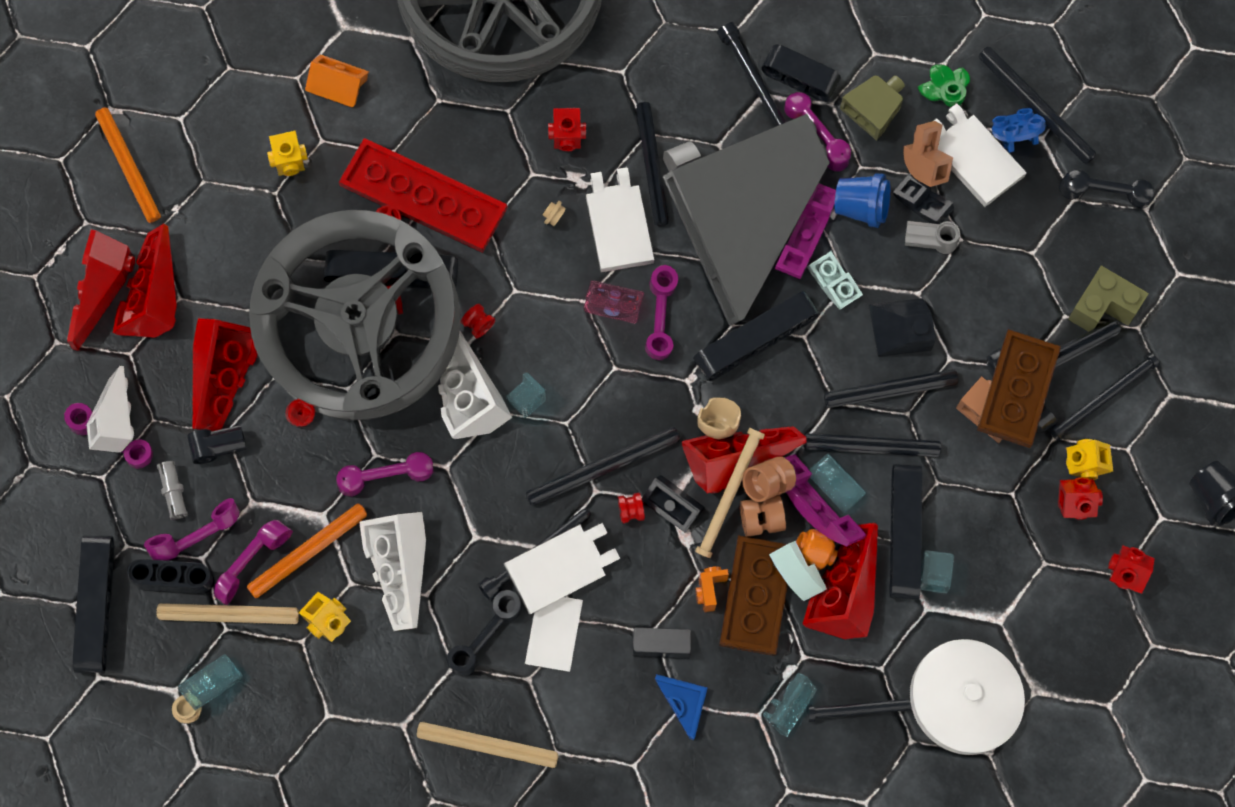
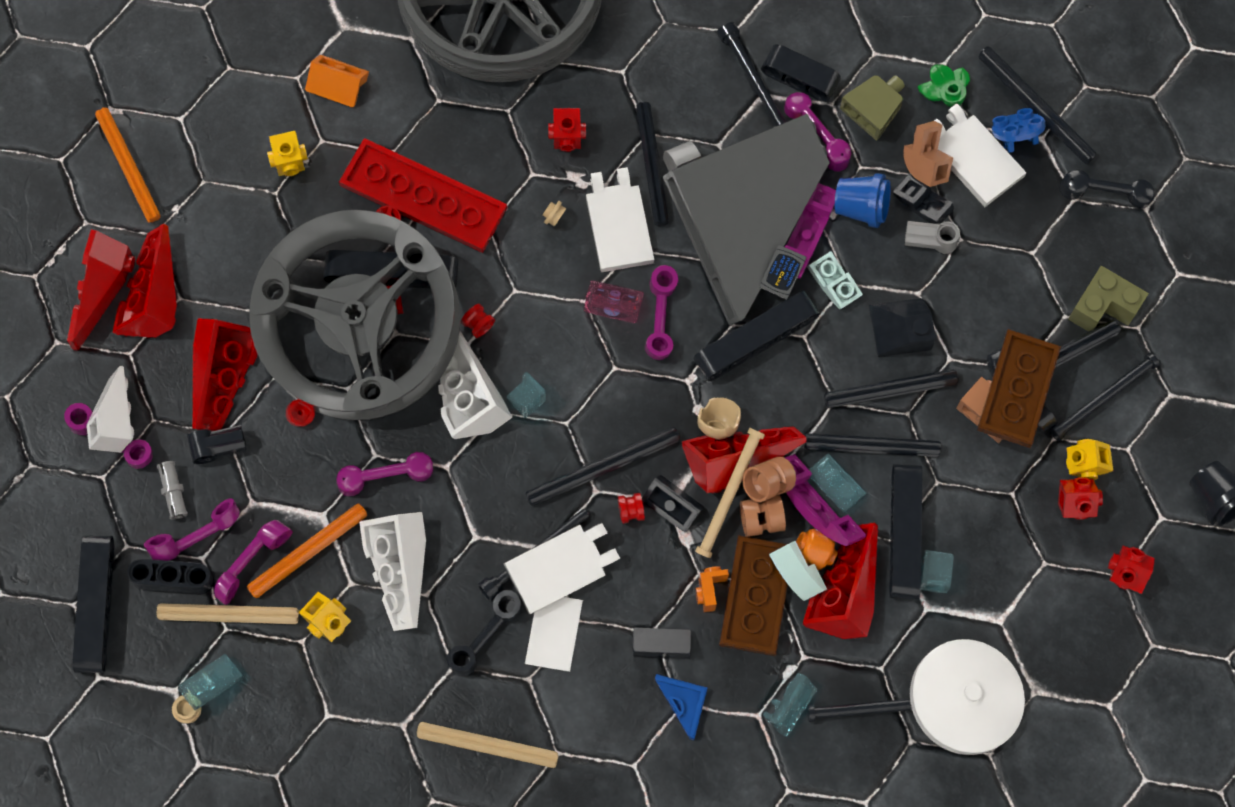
none -> sticker [759,245,806,299]

